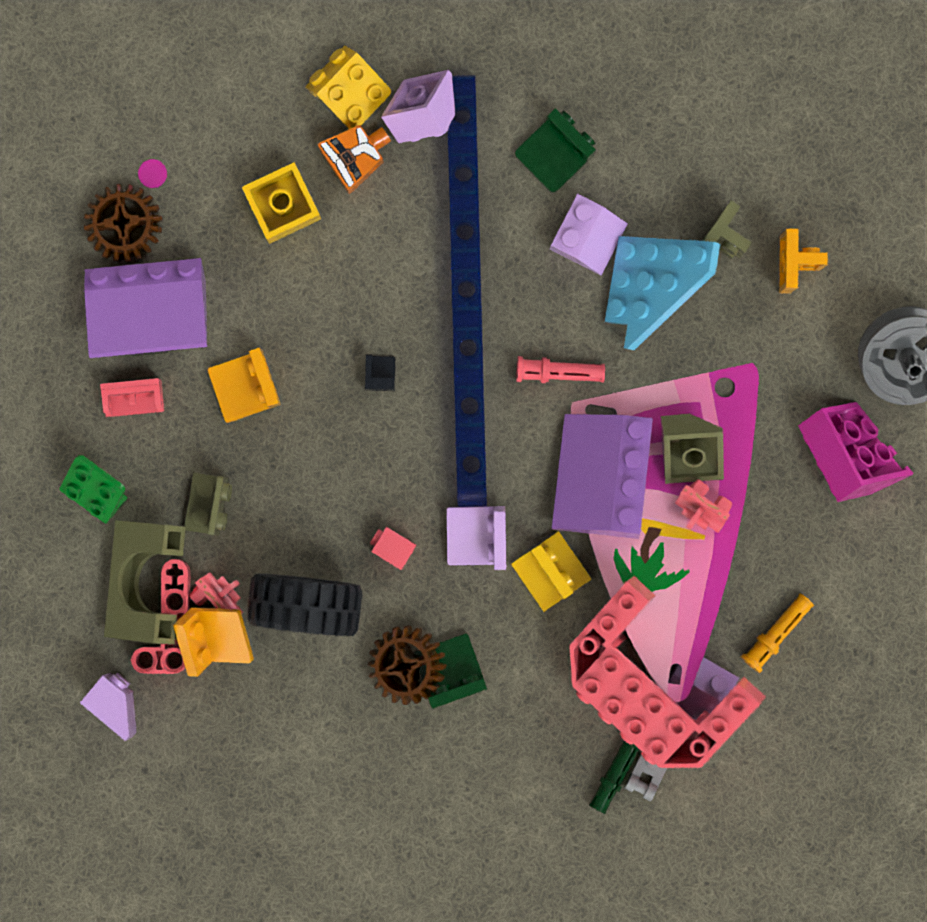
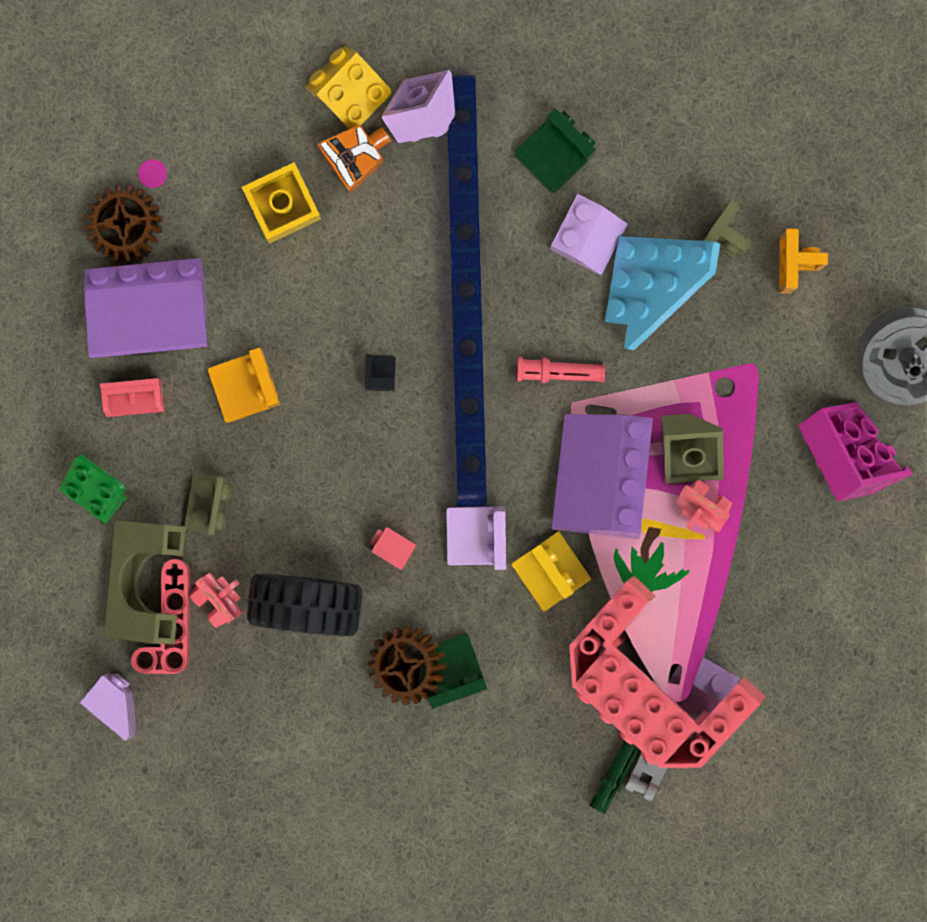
light orange bracket [173,608,254,677] -> none
light orange pin [740,593,814,674] -> none

